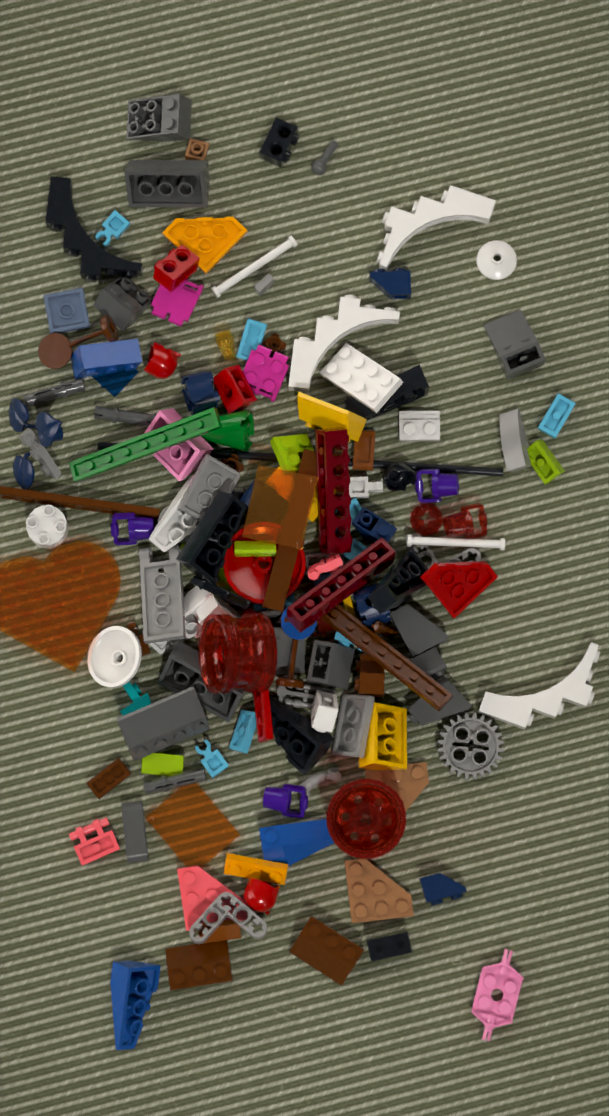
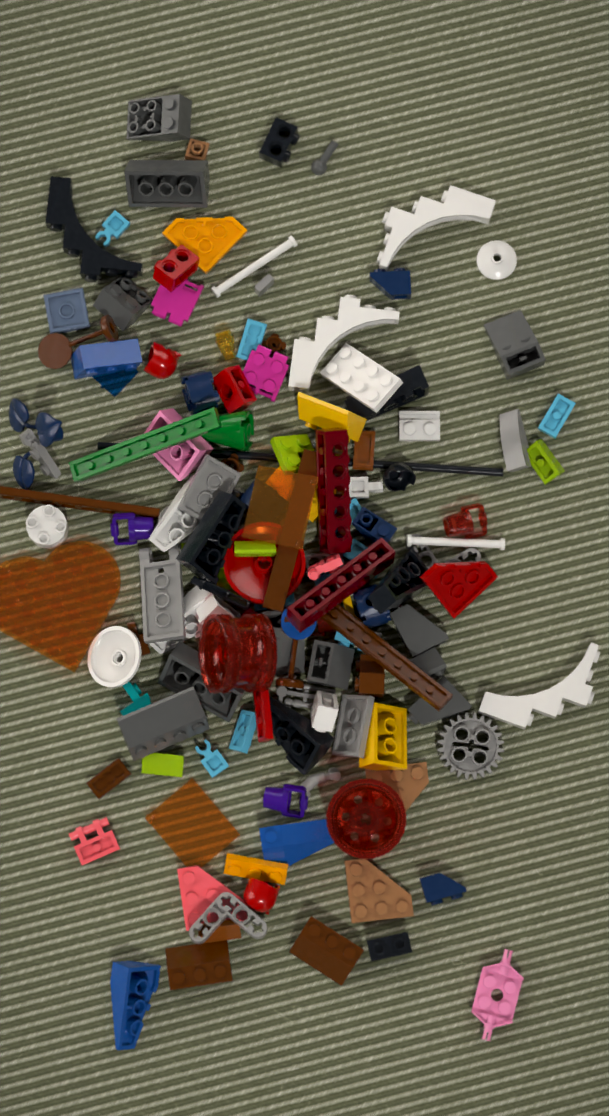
dark grey pin [23,378,86,407] -> none
dark grey pin [94,406,156,426] -> none
dark grey beam [121,801,149,863] -> none
dark grey pin [143,768,207,795] -> none
reddish brown axle [372,621,398,639] -> none
clear red gear [410,503,443,535] -> none
dark purple piece [415,469,459,503] -> none

